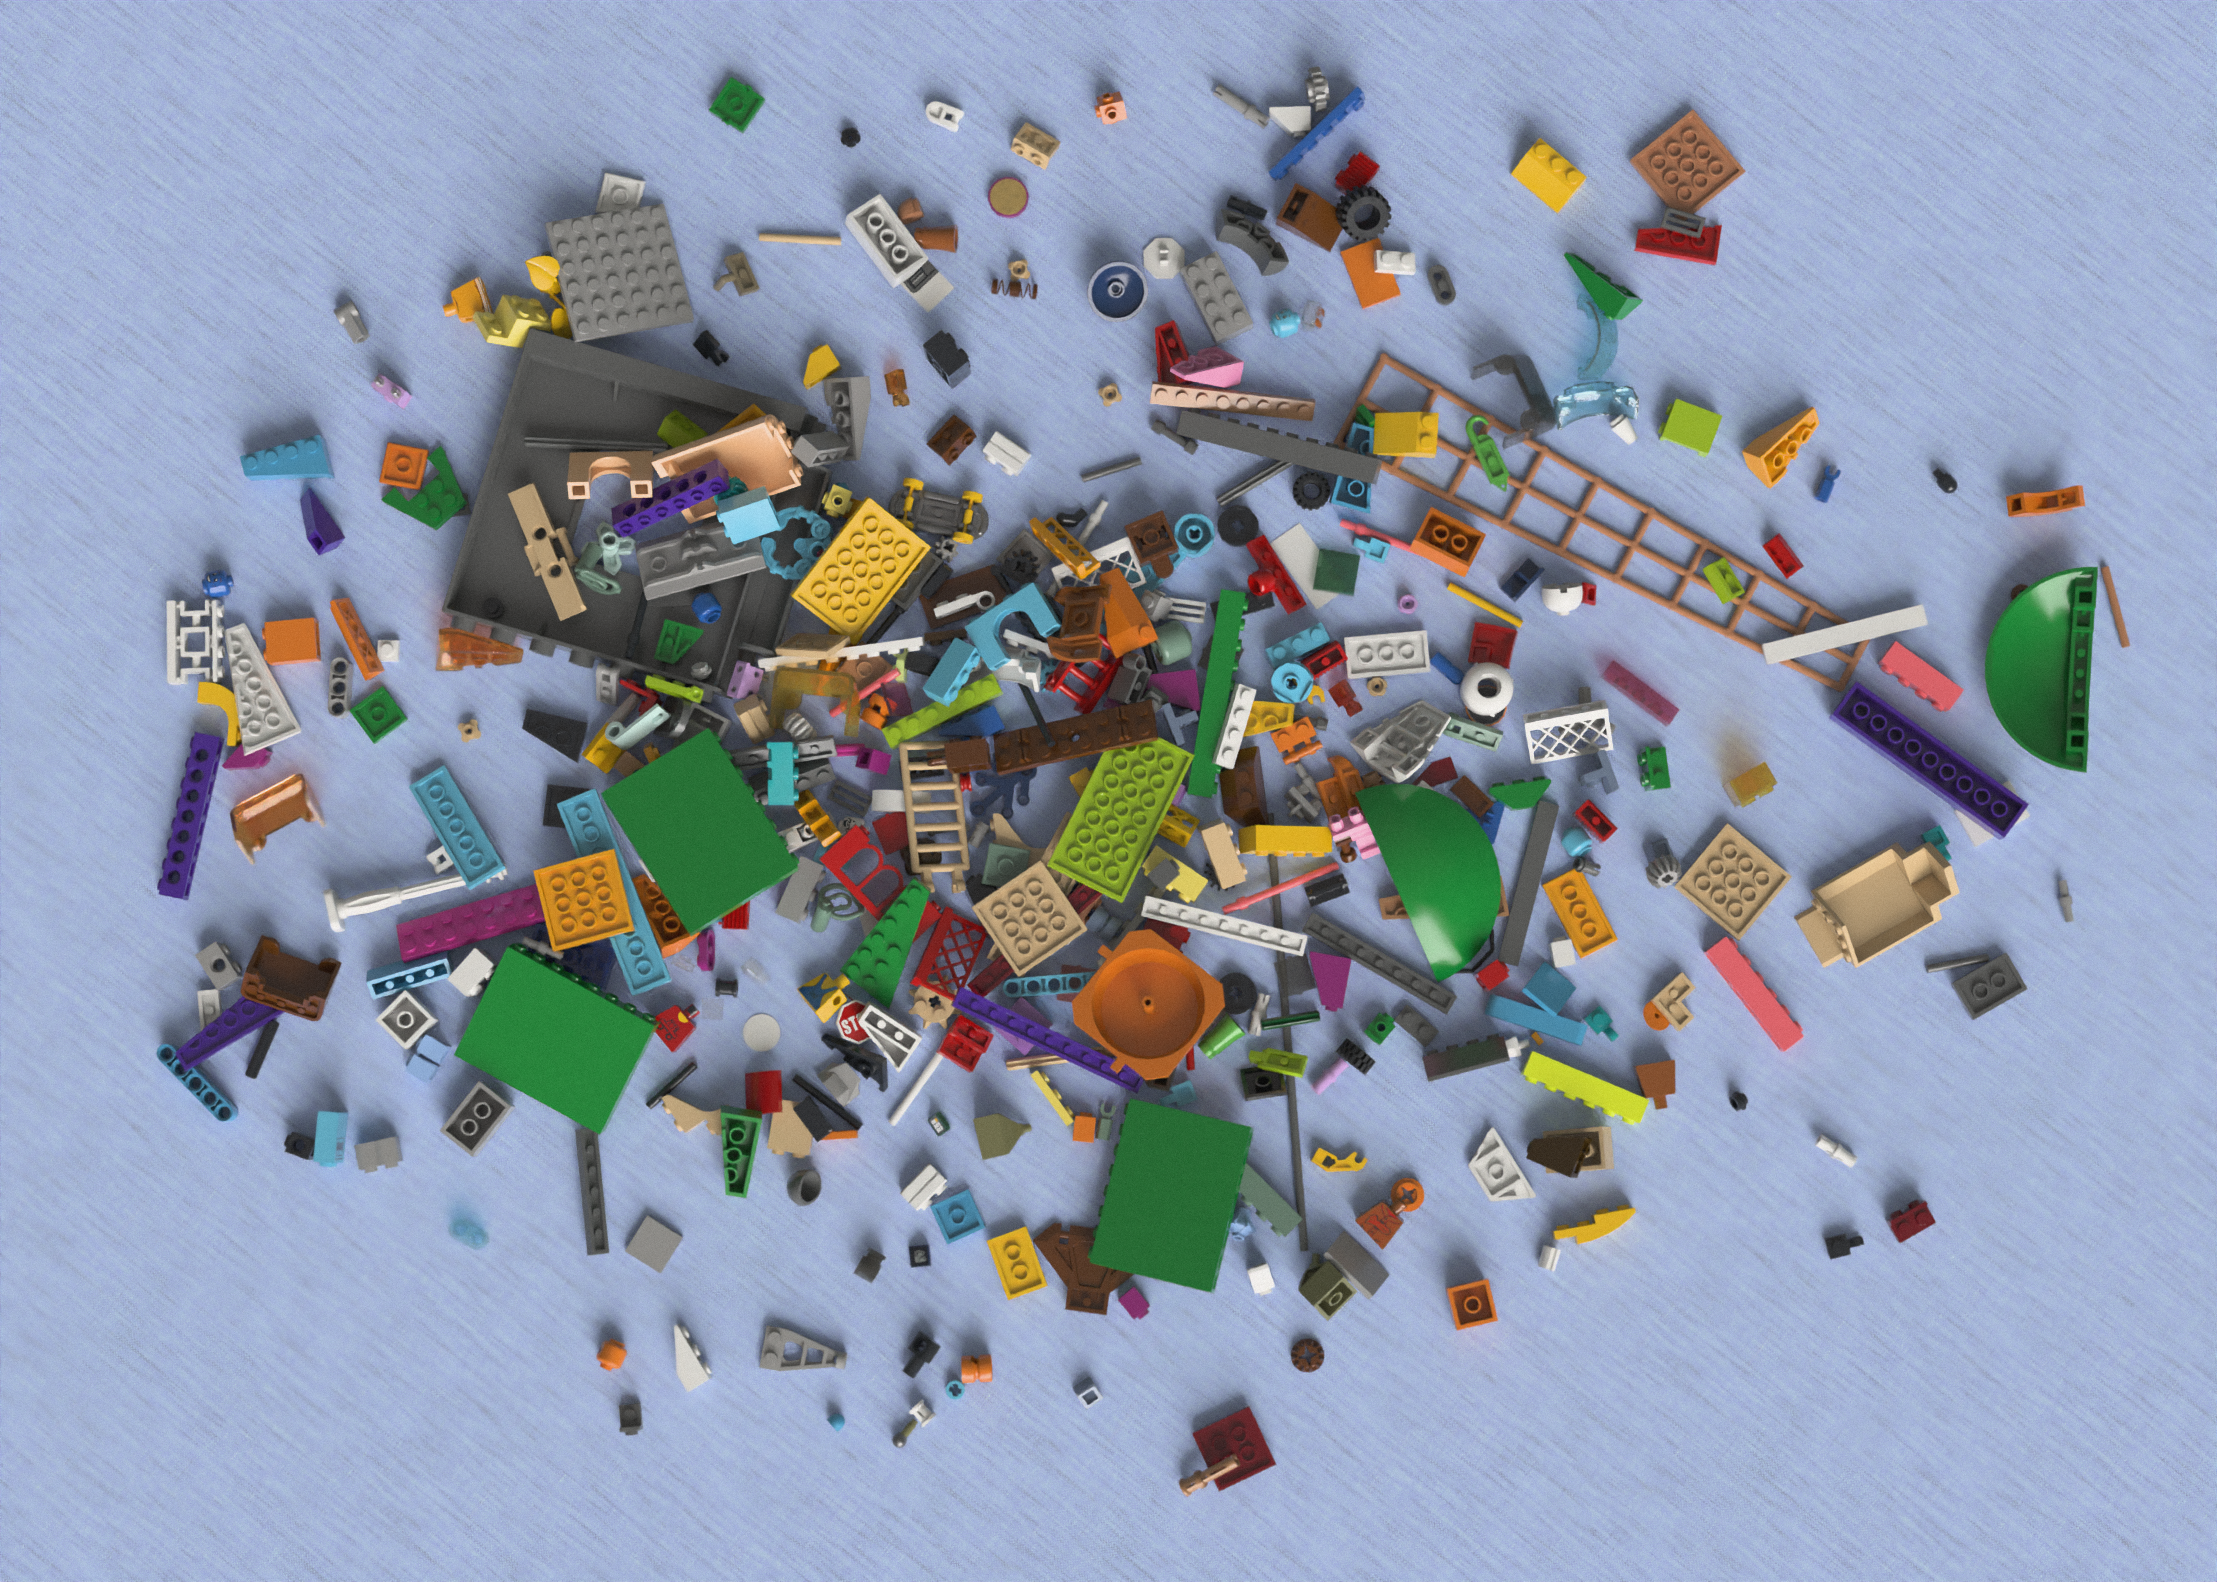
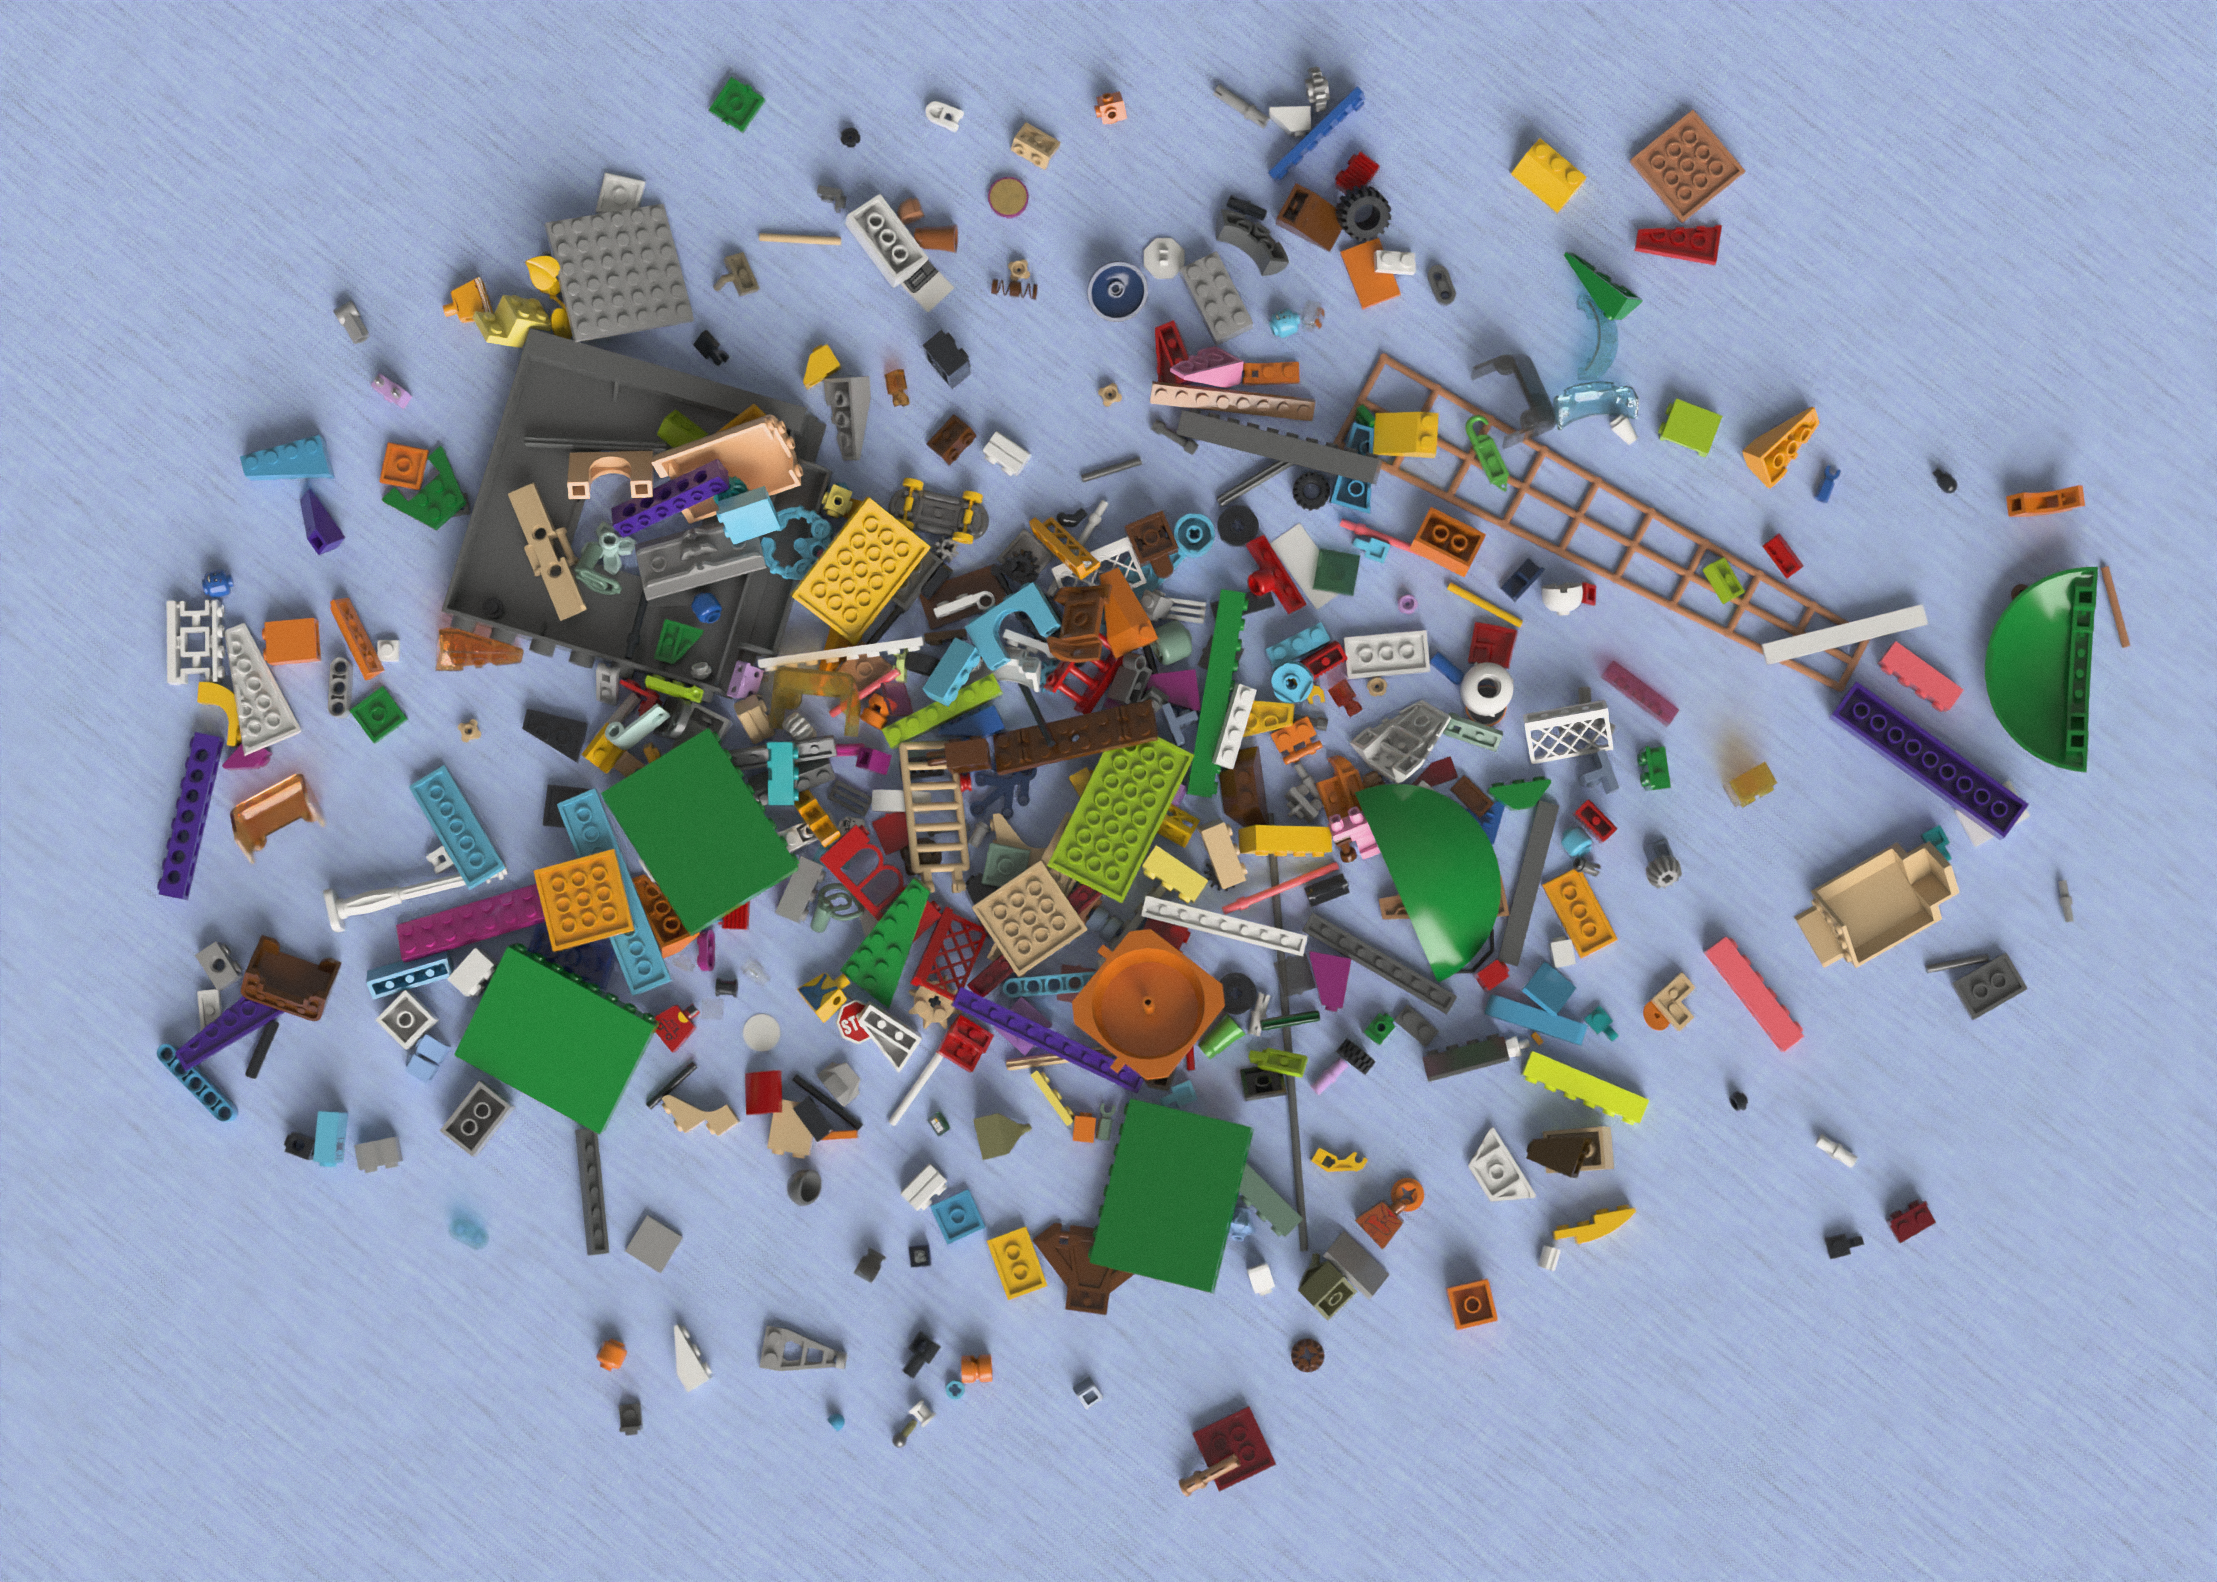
light grey bar [522,936,564,960] -> none
green wedge [720,1105,762,1198] -> none
tan tile [775,633,851,658] -> none
light grey brick [791,431,850,467] -> none
black wing [821,1033,888,1092] -> none
magenta brick [1118,1286,1150,1319] -> none
dark grey brick [1147,858,1180,892] -> none
dark orange torso [1633,1060,1675,1110] -> none
dark grey tile [1660,207,1706,238] -> none
tan plate [1674,823,1792,941] -> none
none -> dark grey bracket [817,185,846,214]
none -> orange plate [1242,362,1300,385]

